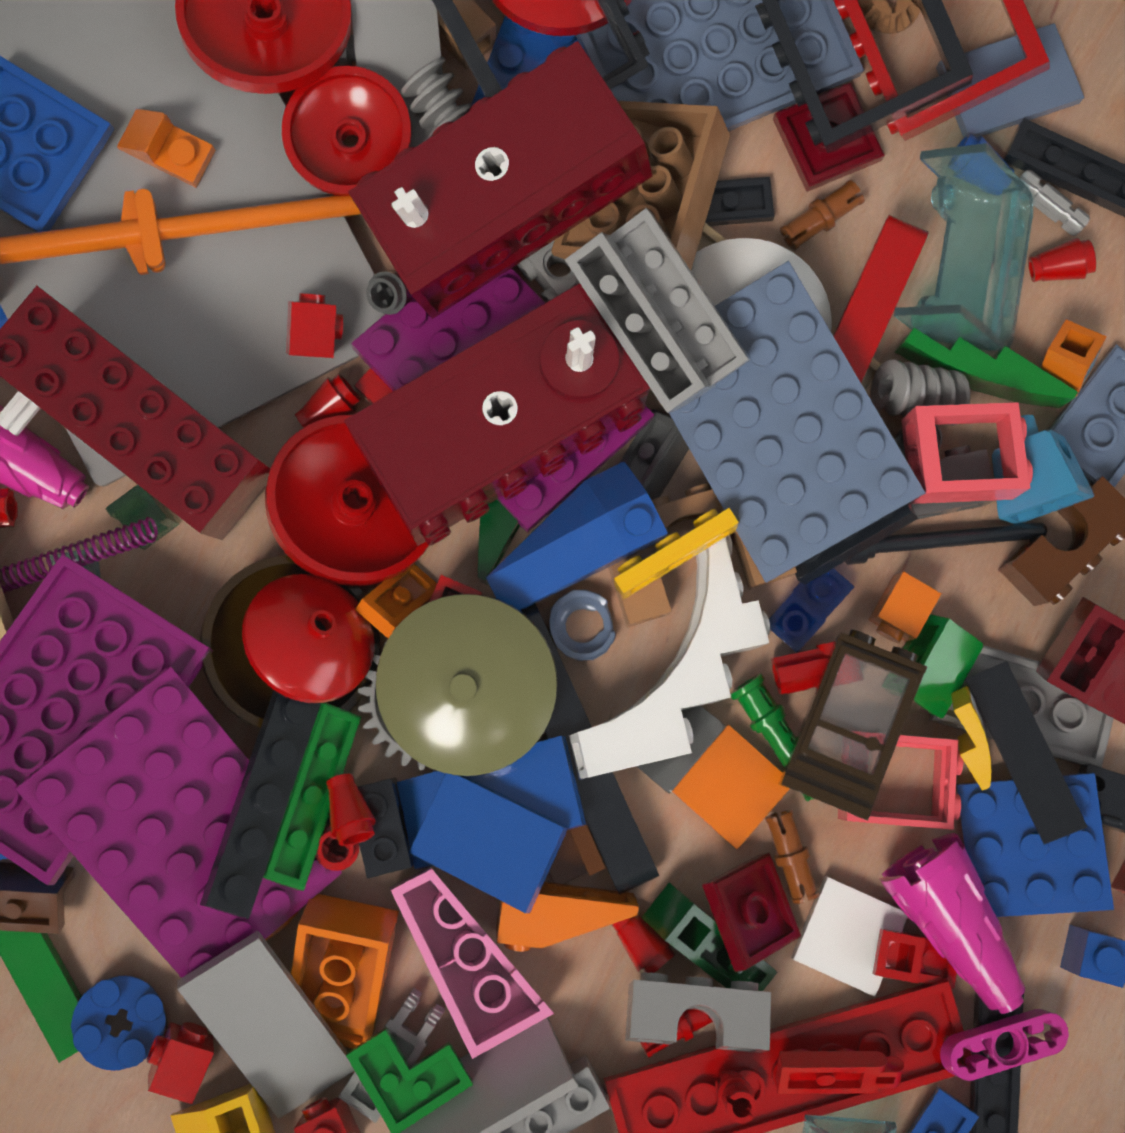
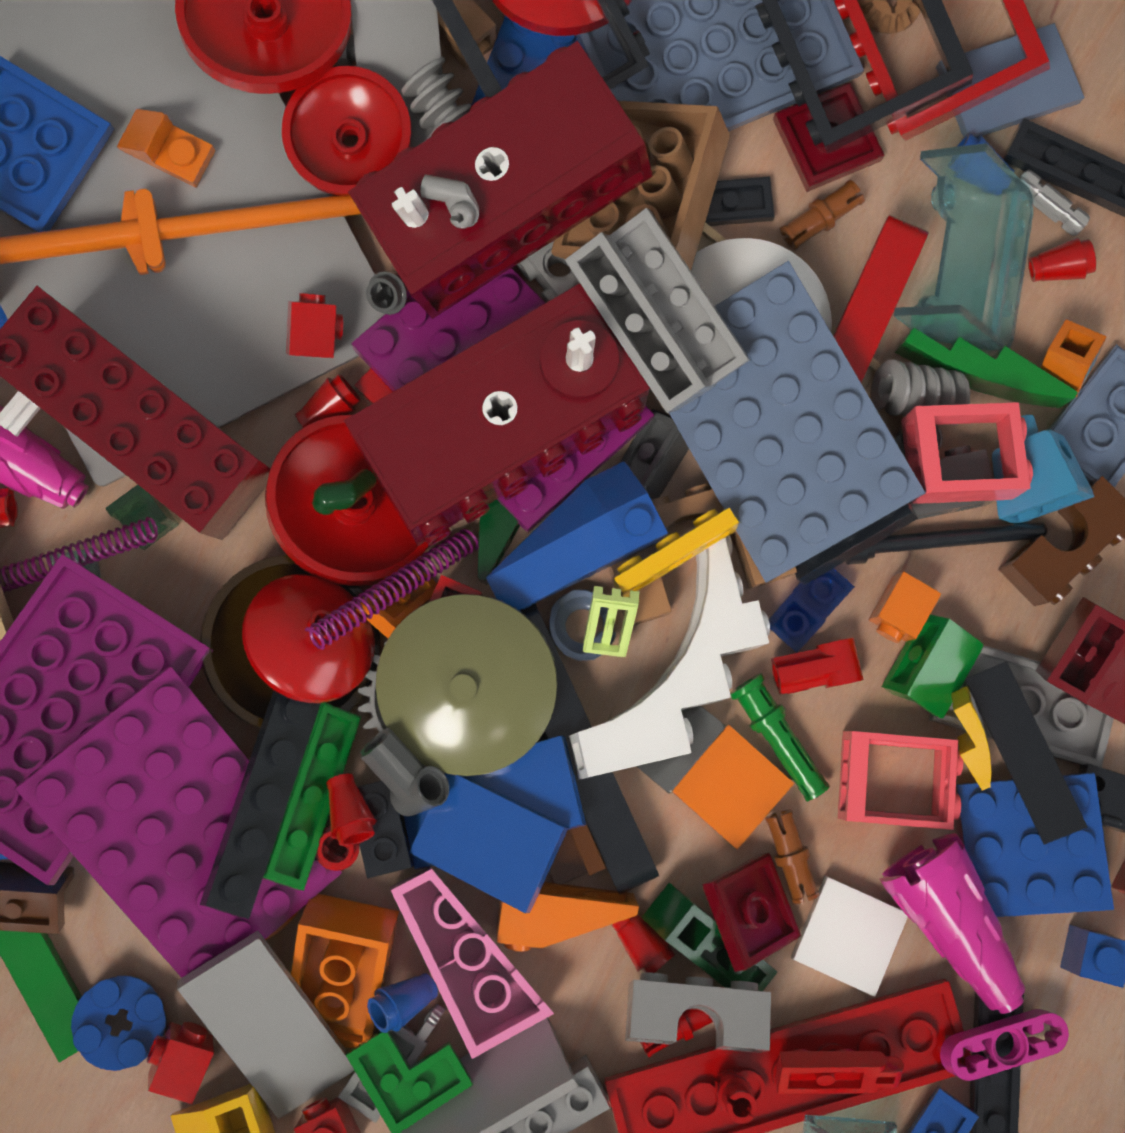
dark brown door [778,629,927,821] -> none
red slope [872,929,957,989] -> none
none -> magenta piece [305,529,479,650]
none -> dark green arm [312,469,377,515]
none -> dark grey piece [360,728,449,817]
none -> blue cone [367,973,438,1033]
none -> light grey arm [421,174,479,229]
none -> yellowish green tile [582,586,639,657]

